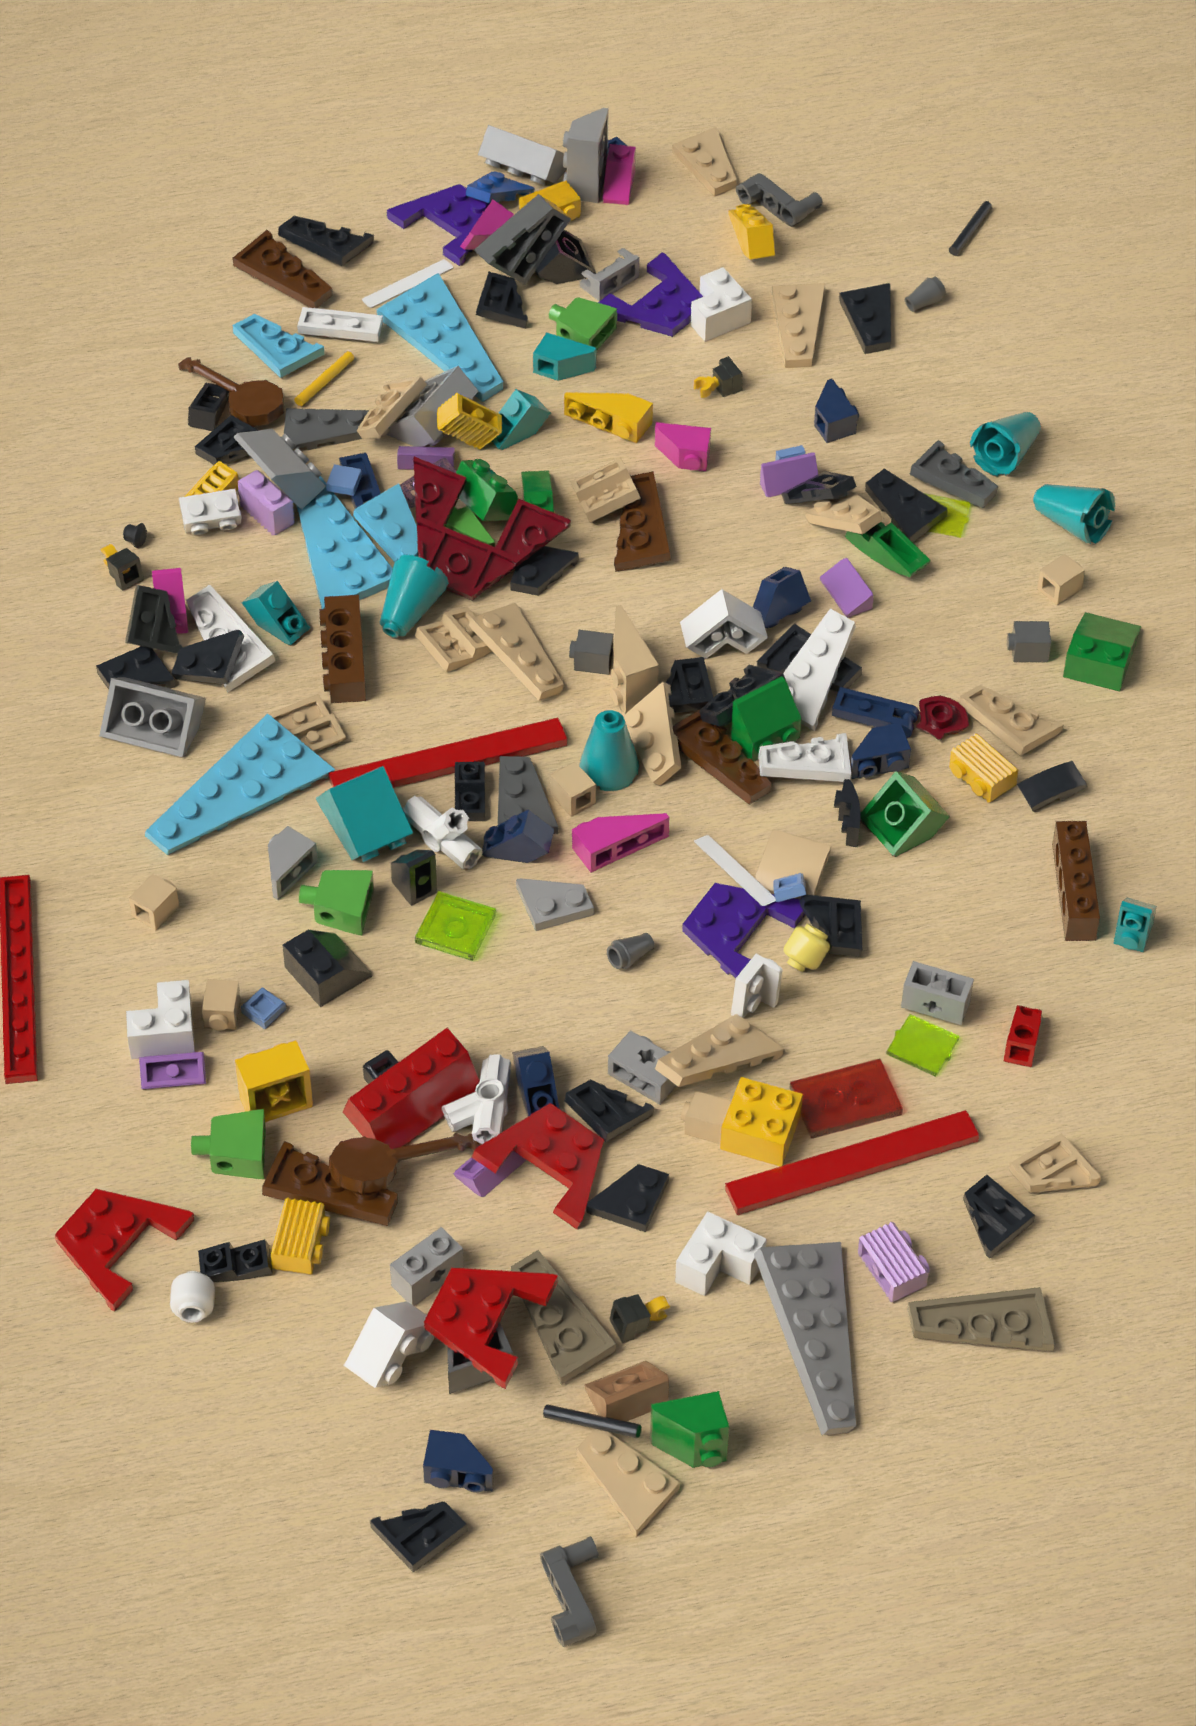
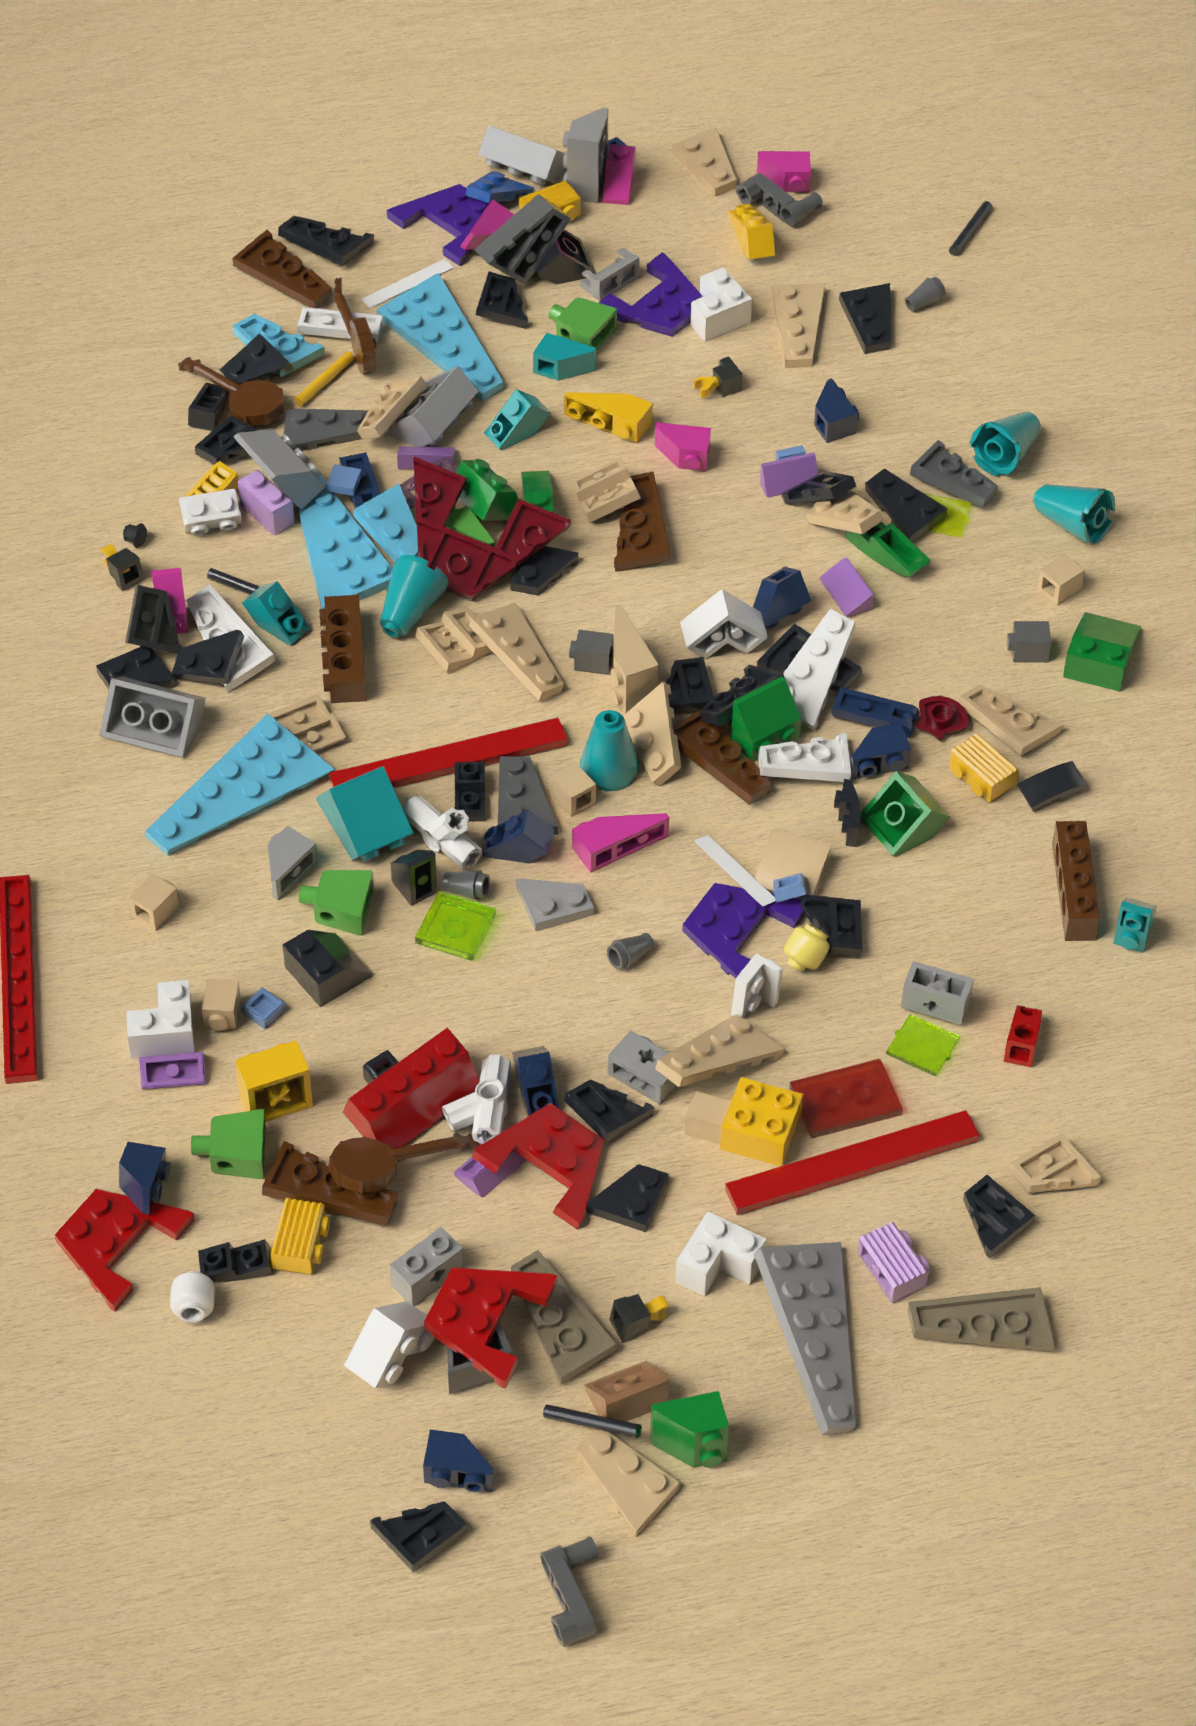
yellow brick [437,393,502,450] -> none
none -> dark blue slope [119,1142,171,1214]
none -> black bar [207,568,260,595]
none -> black wing [219,333,293,385]
none -> reddish brown piece [334,277,377,374]
none -> dark grey cone [442,870,490,900]
none -> dark pink slope [757,151,811,192]

